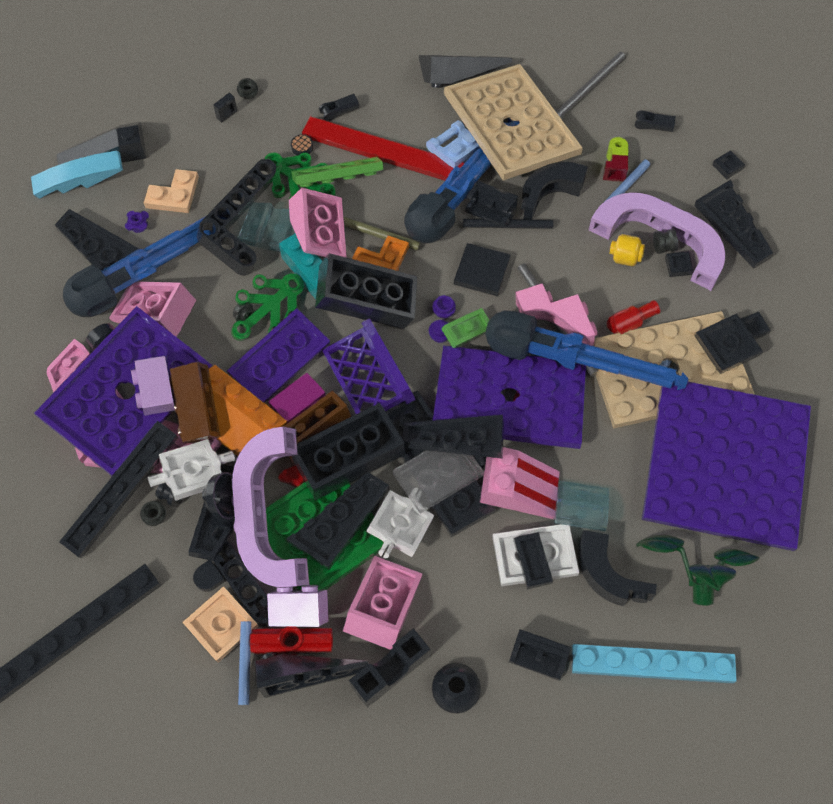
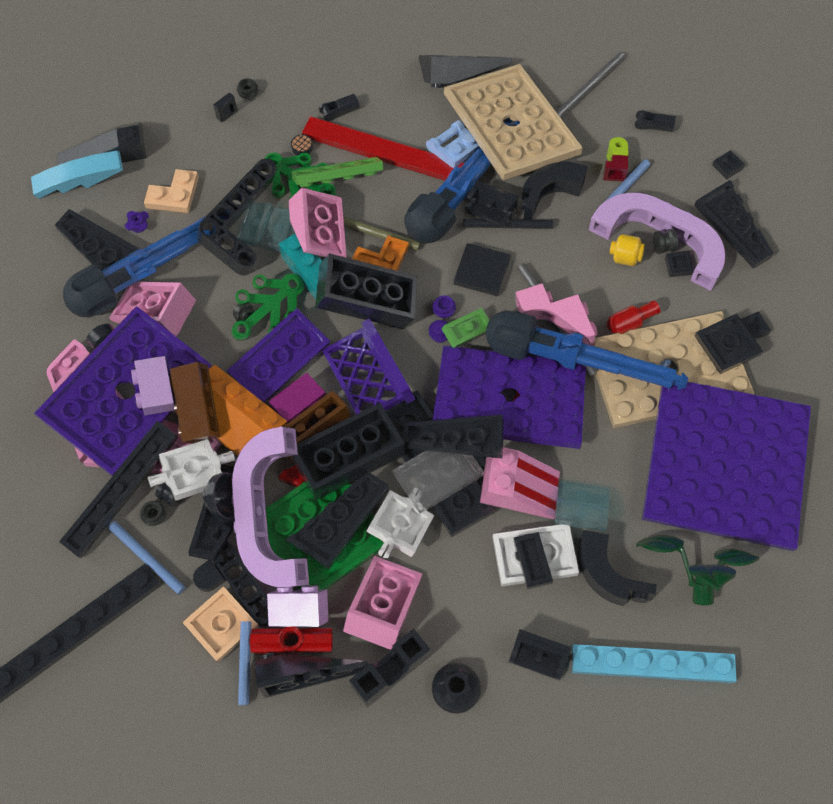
none -> medium blue bar [108,521,186,595]

